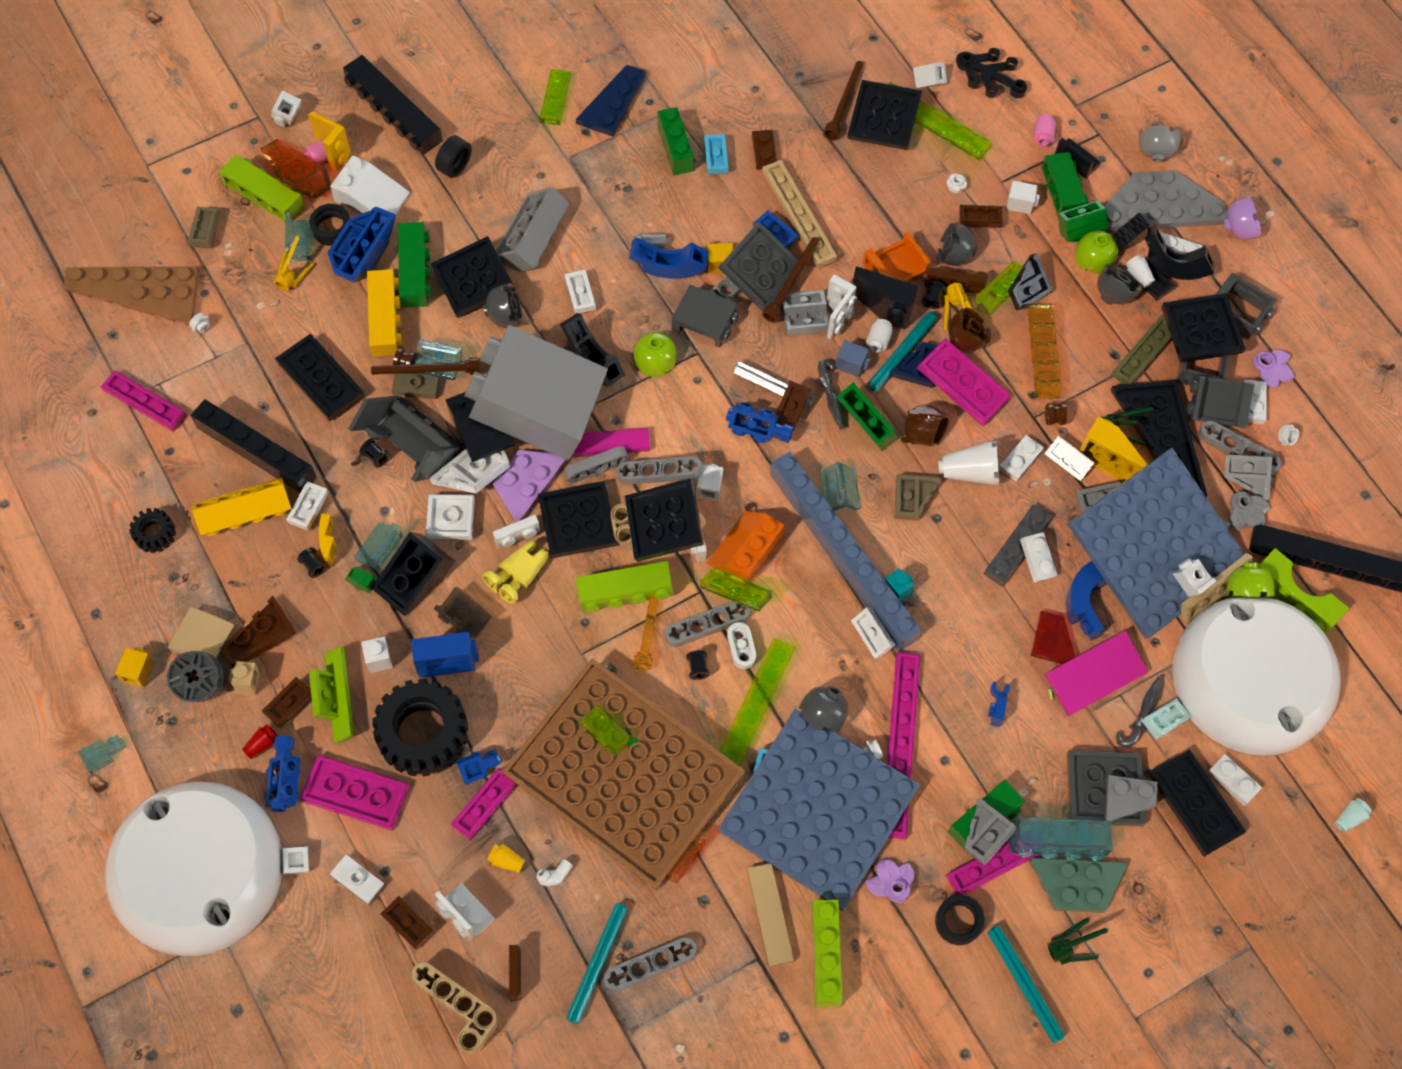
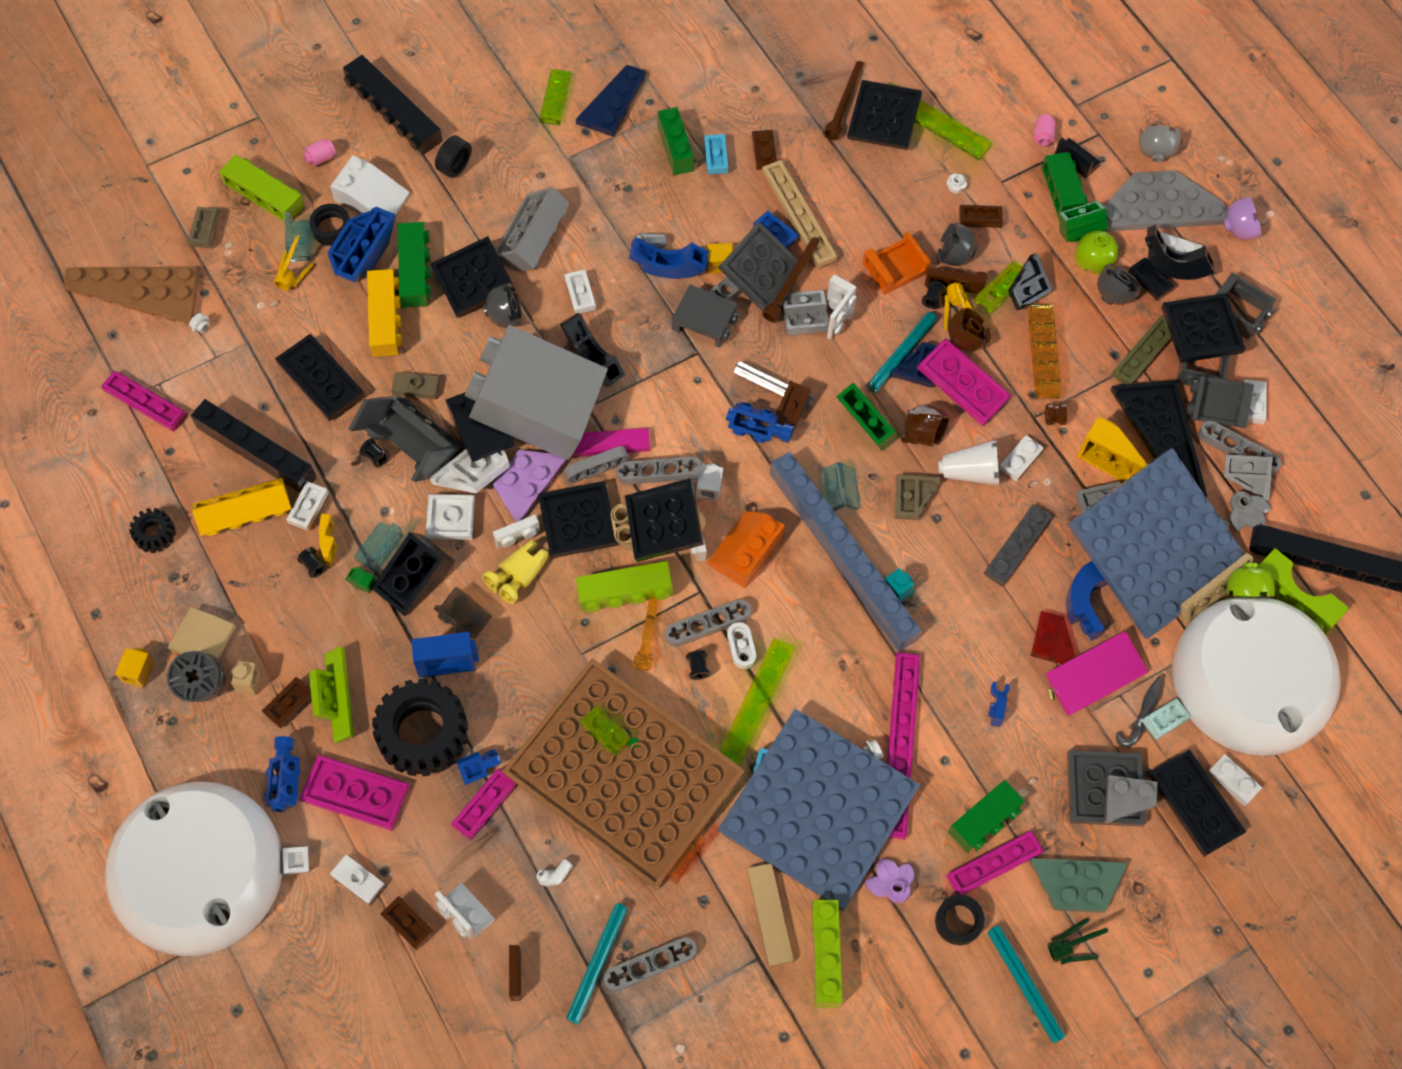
clear light blue plate [78,735,126,774] -> none
reddish brown wing [220,596,296,668] -> none
red cone [242,724,279,759] -> none
clear orange wedge [260,139,331,198] -> none
white brick [271,90,301,127] -> none
yellow bracket [308,112,351,171] -> none
white brick [361,636,393,673] -> none
reddish brown piece [371,357,479,375] -> none
reddish brown wheel [393,348,418,365] -> none
tan beam [411,962,498,1056] -> none
clear light blue panel [414,339,462,380] -> none
yellow cone [487,842,525,873] -> none
lime cylinder [634,332,677,377] -> none
clear neon green plate [700,568,772,612] -> none
dark grey cylinder [799,686,848,732] -> none
flat silver piece [817,359,845,430] -> none
sand blue brick [835,340,870,377] -> none
white plate [851,607,896,659] -> none
black slope [852,266,919,330] -> none
white brick [866,319,893,353] -> none
white panel [913,62,947,88] -> none
black plant [956,48,1027,98] -> none
light grey wing [964,797,1017,866] -> none
white brick [1006,180,1039,214] -> none
clear light blue brick [1009,817,1113,861] -> none
white plate [1020,532,1058,583] -> none
white plate [1045,436,1095,481] -> none
dark green plant [1100,407,1154,445] -> none
black tyre [1111,212,1150,250] -> none
white cone [1125,254,1155,288] -> none
white brick [1173,558,1216,597] -> none
lavender plate [1253,350,1295,388] -> none
white plate [1278,424,1299,446] -> none
light aqua cone [1334,798,1372,833] -> none

